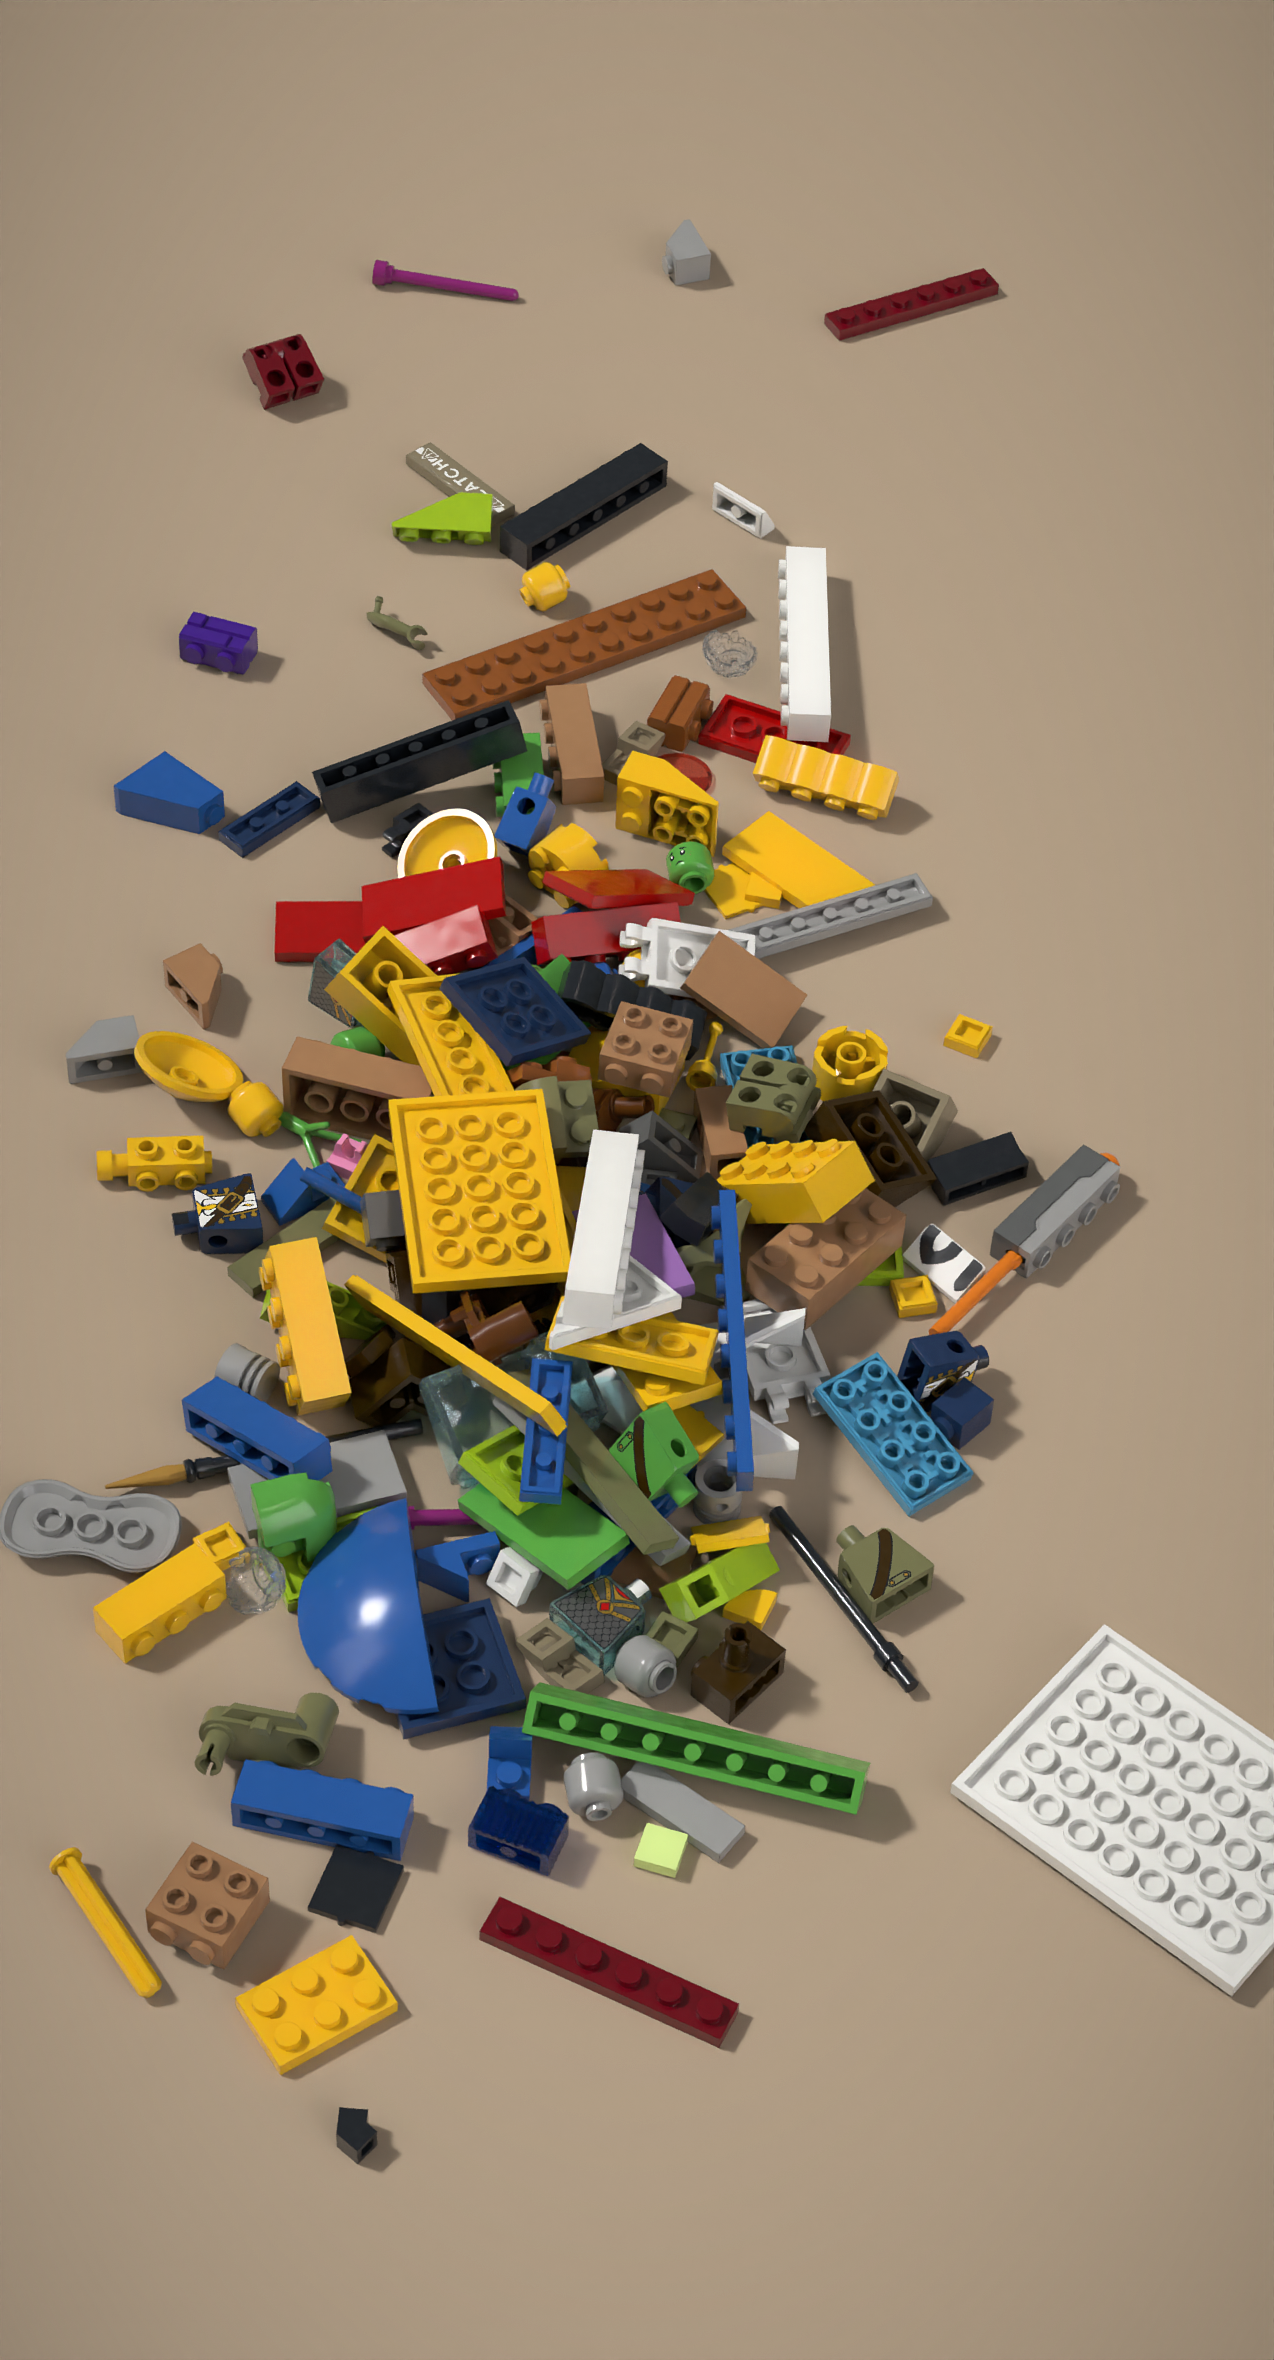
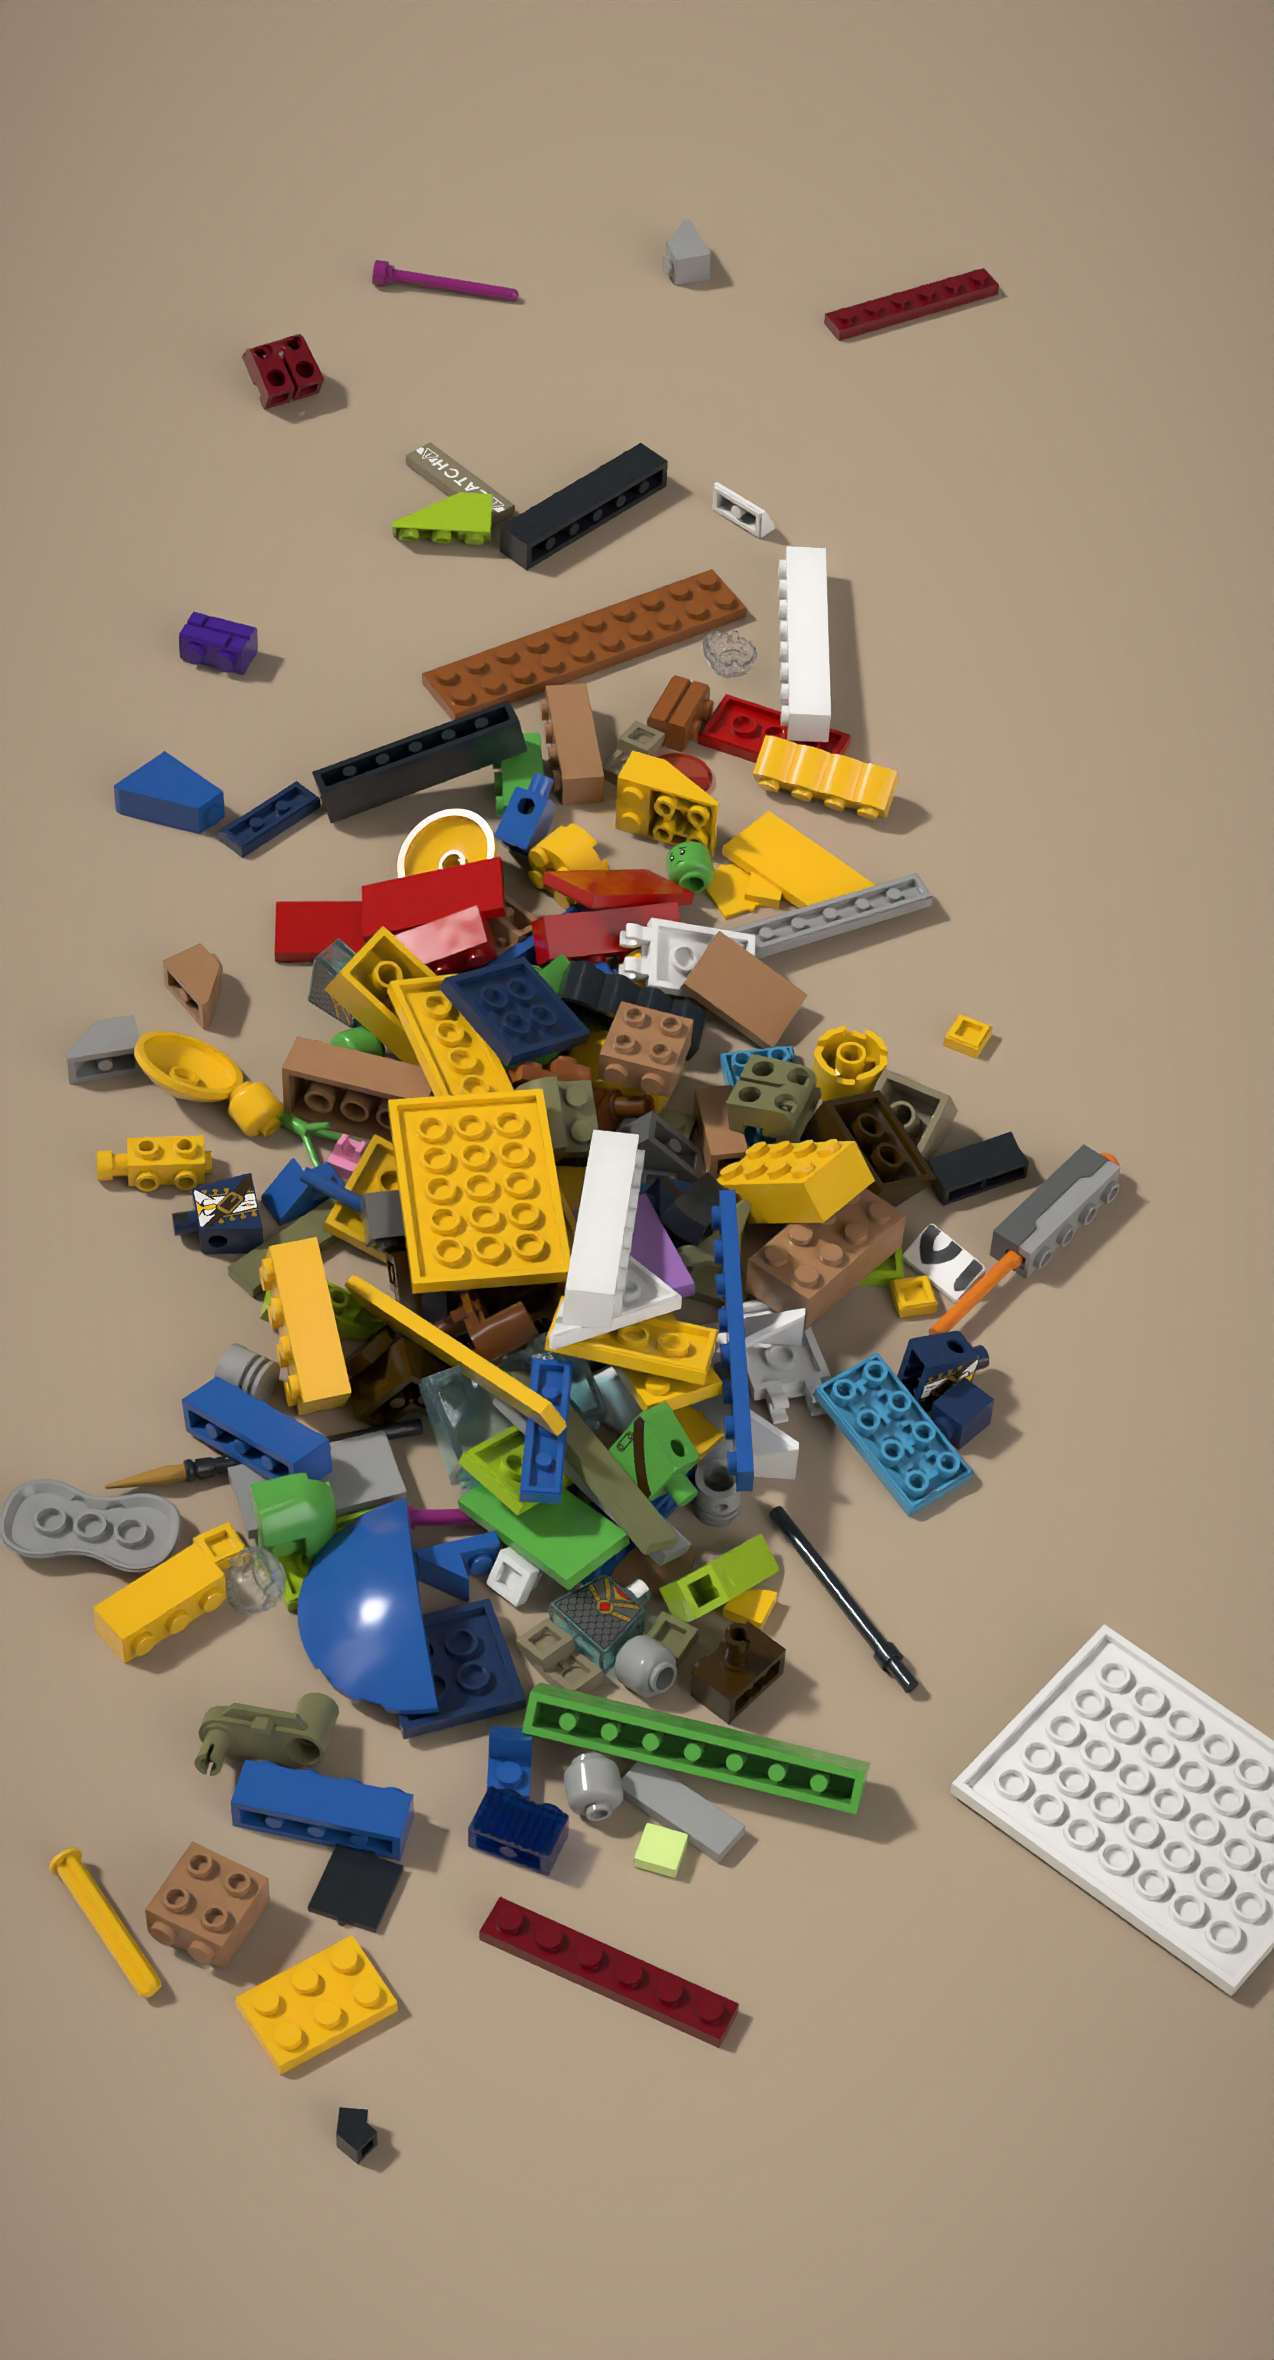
olive piece [367,596,428,650] -> none
black plate [382,803,434,857] -> none
yellow head [519,562,571,612] -> none
yellow hinge [686,1022,723,1091] -> none
yellow piece [690,1516,770,1554] -> none
olive torso [836,1525,935,1624] -> none

